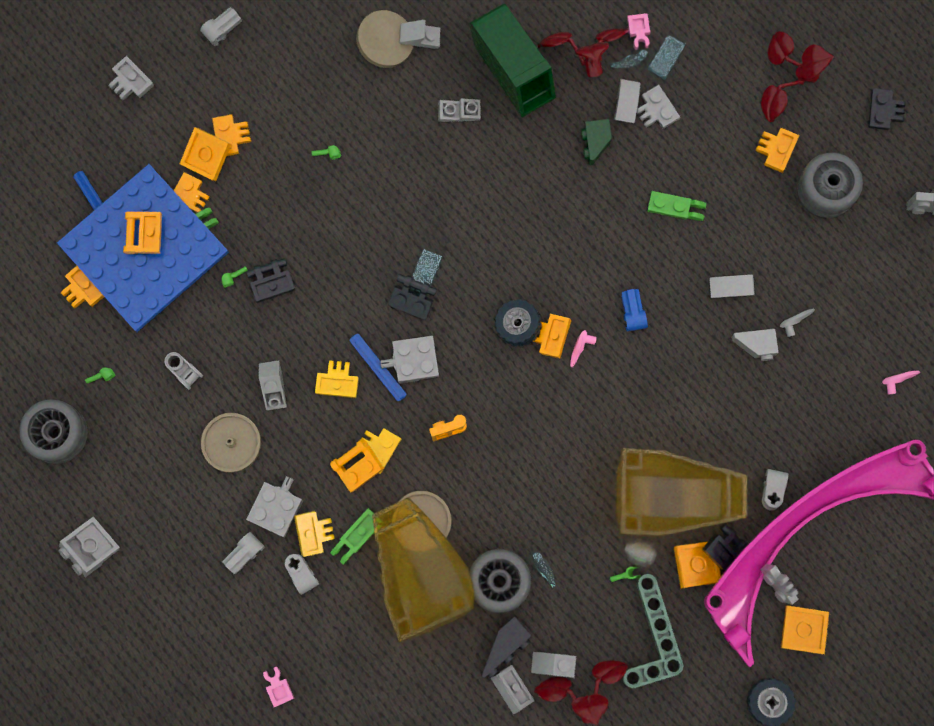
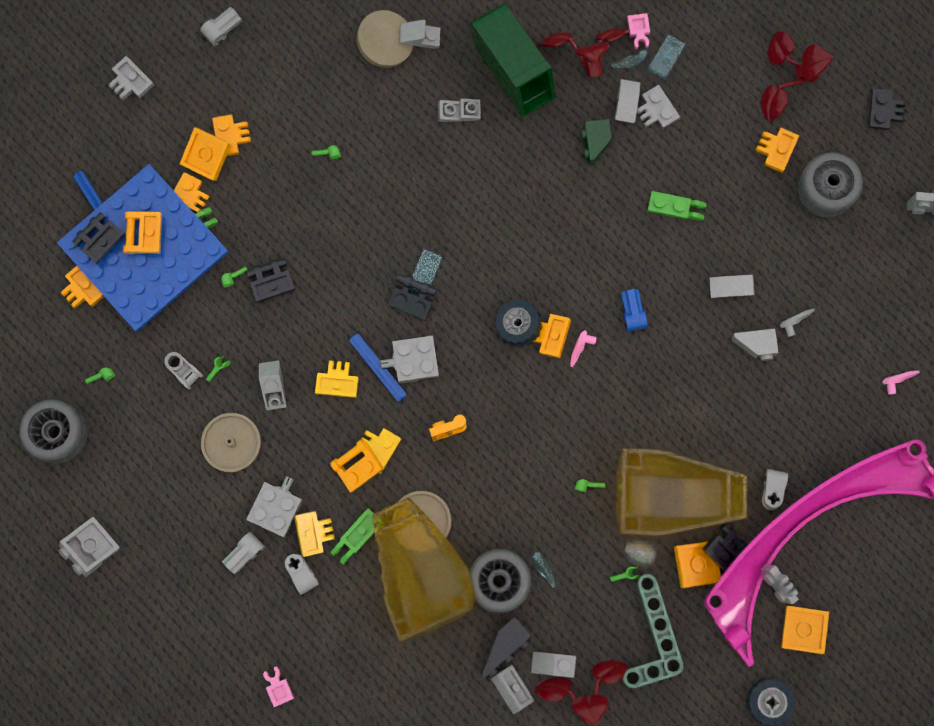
none -> black plate [72,212,125,265]
none -> bright green hand [206,356,230,382]
none -> bright green hand [575,479,605,492]

